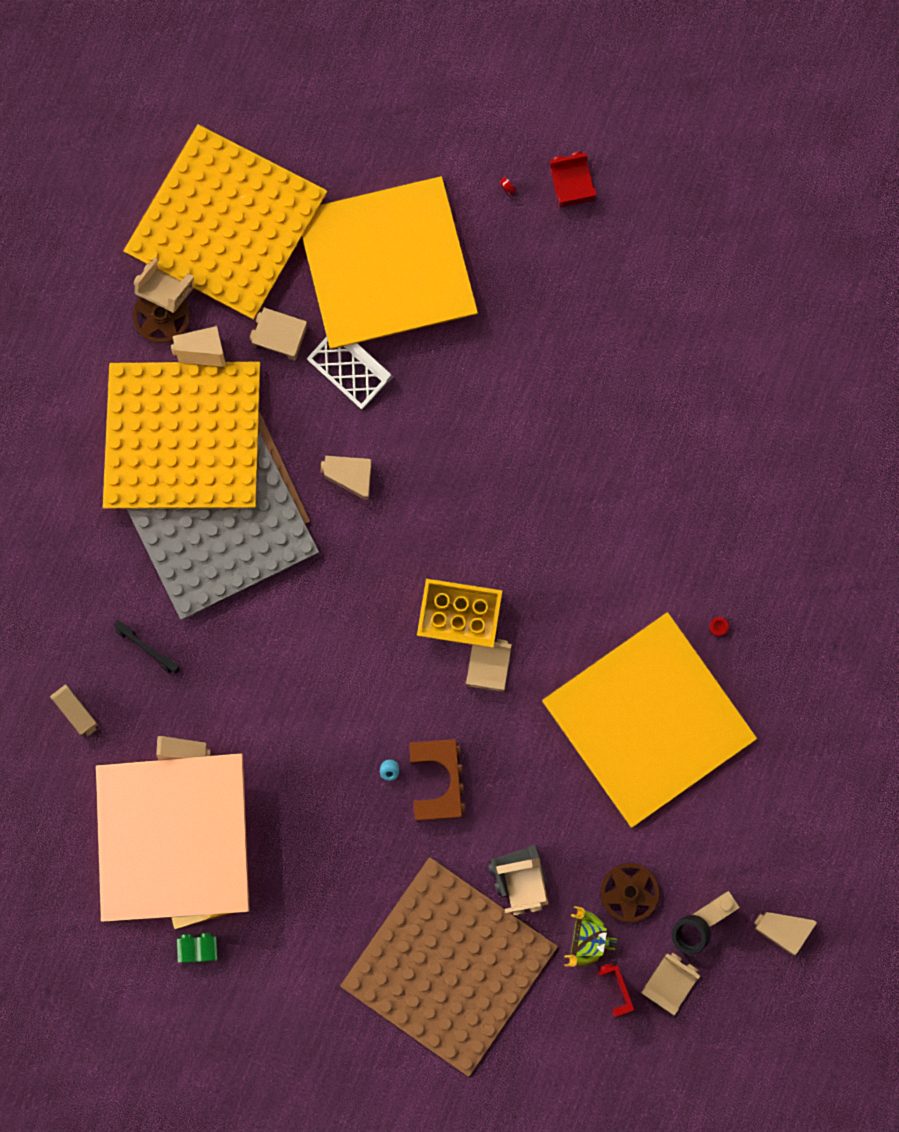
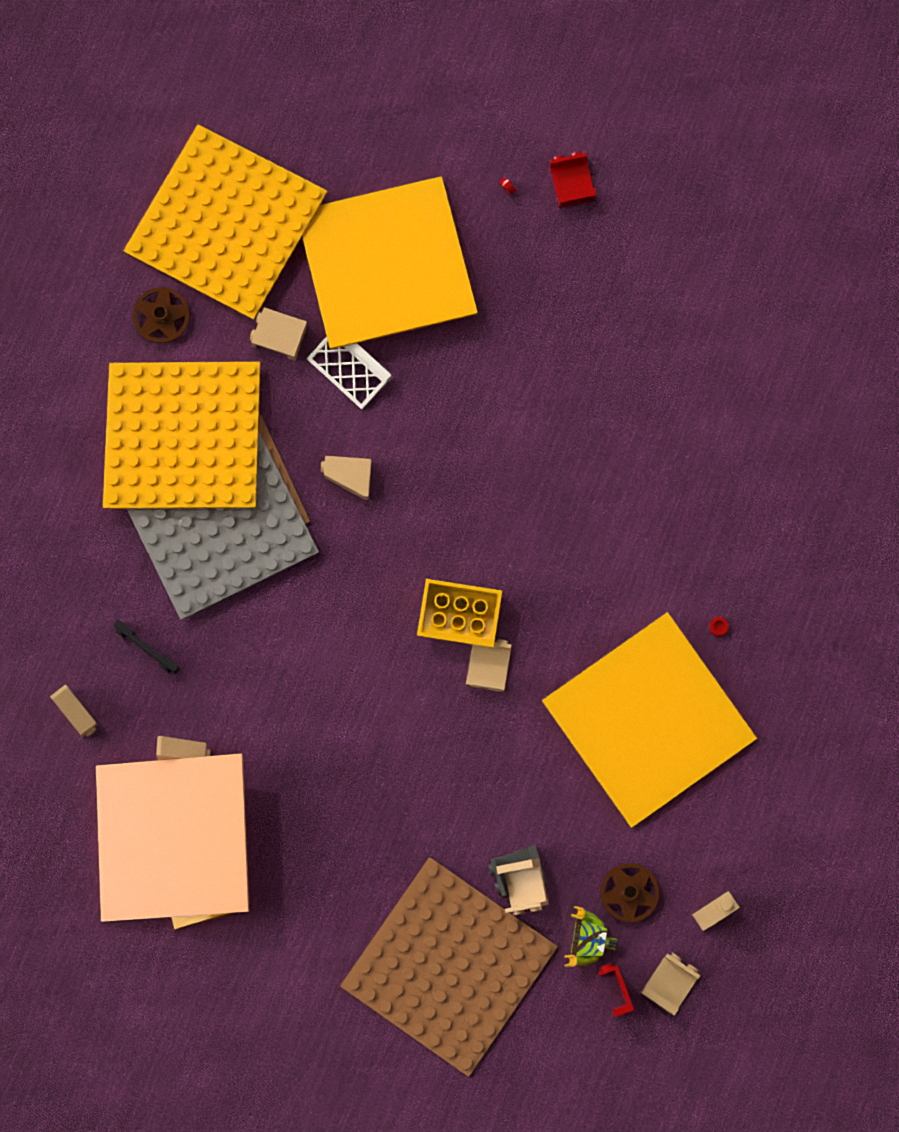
tan panel [134,258,194,313] -> none
tan slope [171,326,226,367] -> none
green brick [177,933,218,963] -> none
medium azure piece [380,760,400,781] -> none
dark orange arch [409,739,465,822] -> none
black tyre [671,915,711,955] -> none
tan slope [754,912,817,956] -> none

